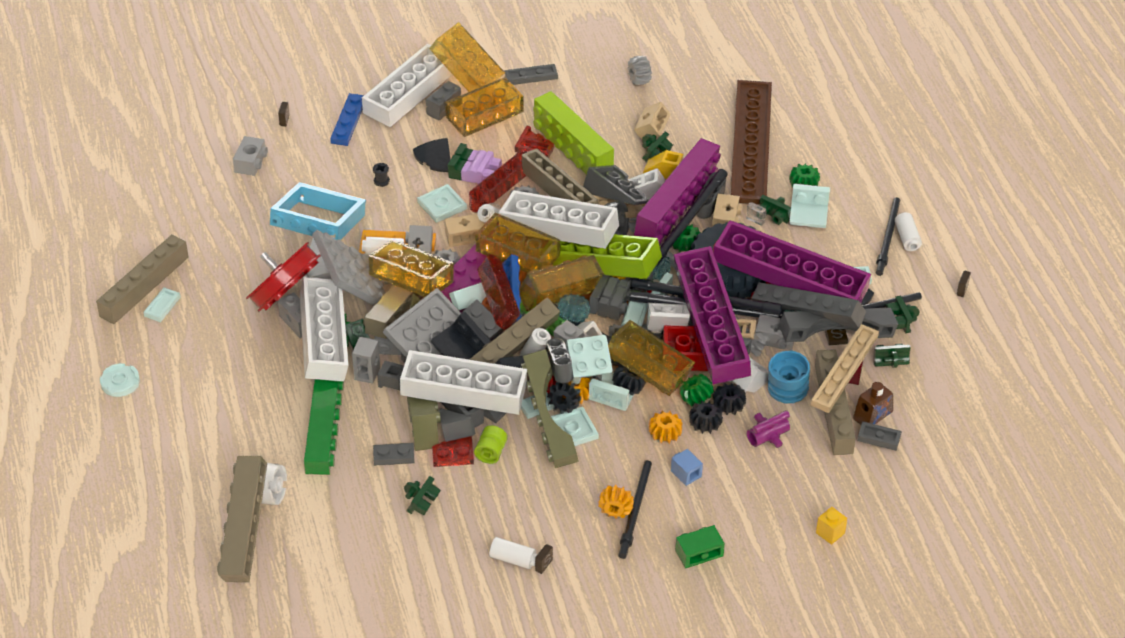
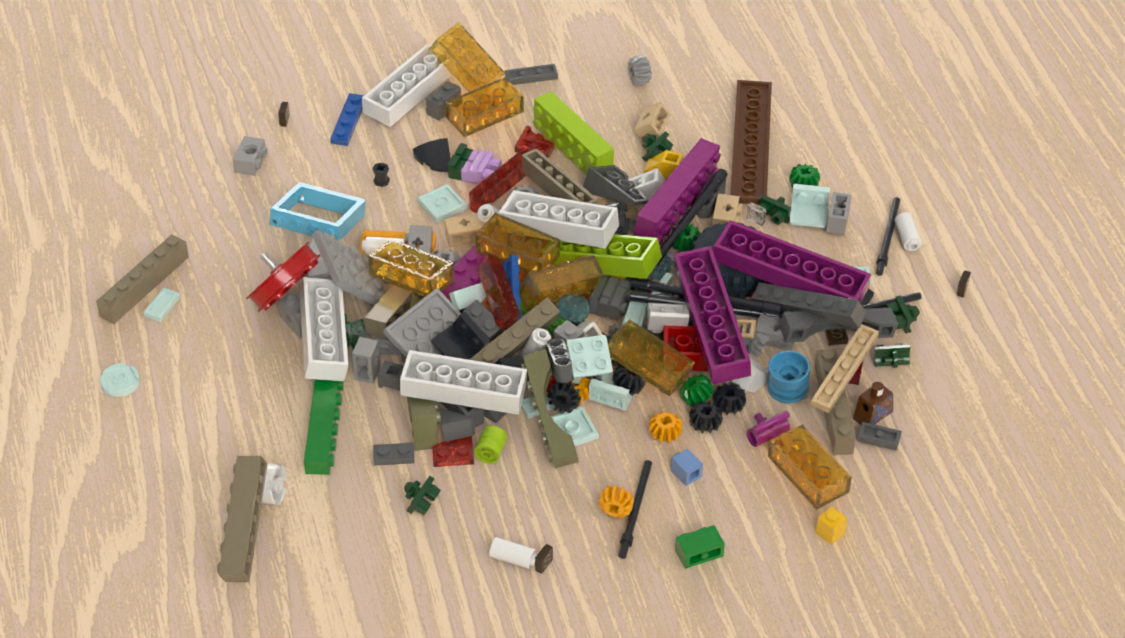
none -> clear yellow brick [768,424,852,510]
none -> light grey brick [826,192,852,235]

